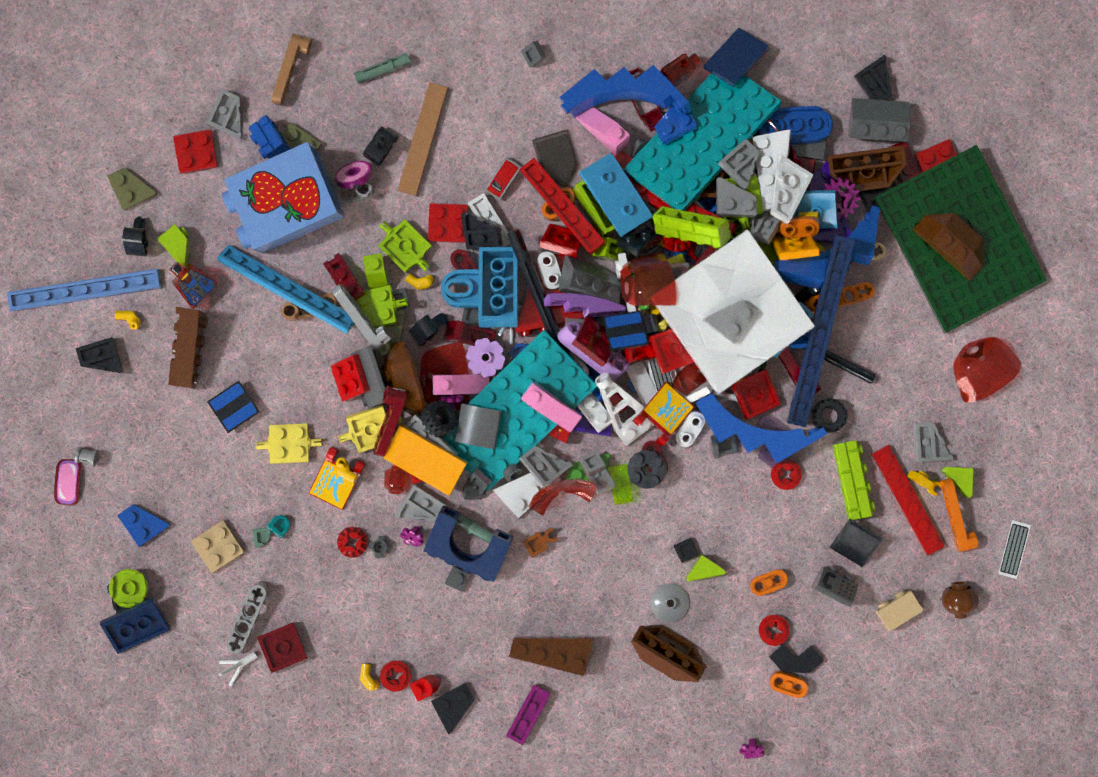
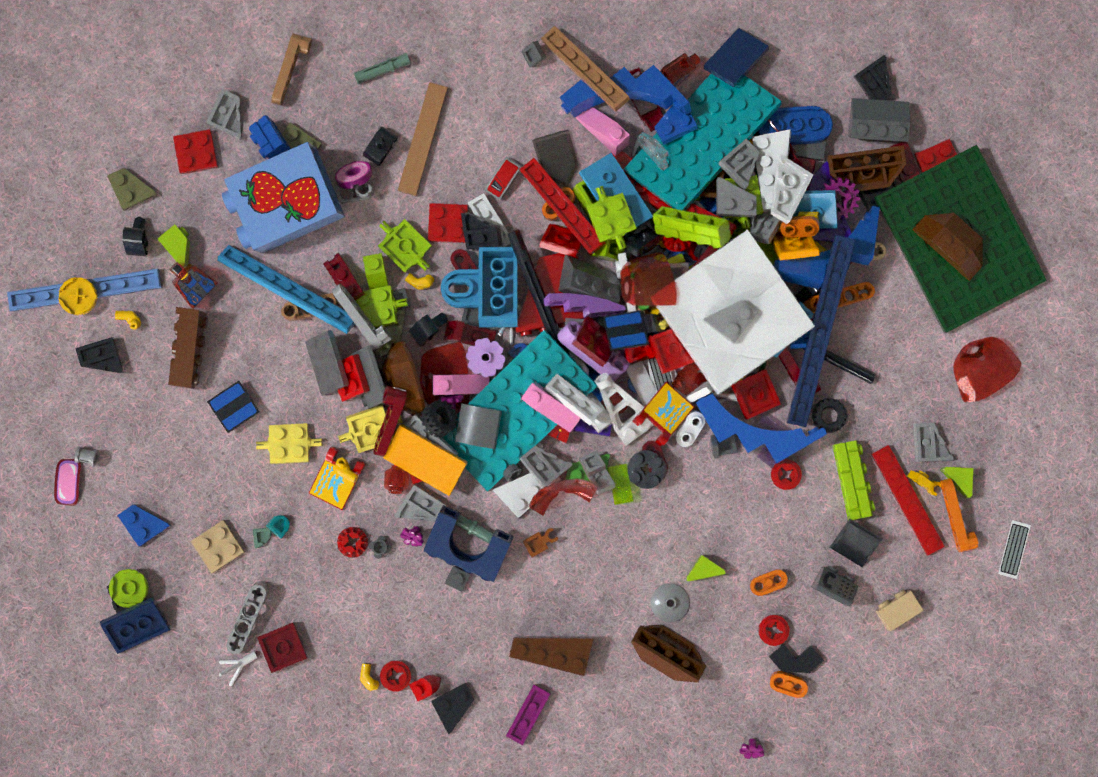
dark grey tile [463,469,492,500] -> none
white plate [537,252,561,290] -> none
black tile [673,537,699,563] -> none
reddish brown plant [942,581,979,619] -> none
none -> yellow tile [58,277,98,316]
none -> flat silver tile [305,330,349,396]
none -> medium nougat plate [541,26,630,112]
none -> white plate [544,374,603,425]
none -> lime plate [586,186,637,250]
none -> clear plate [637,132,669,171]

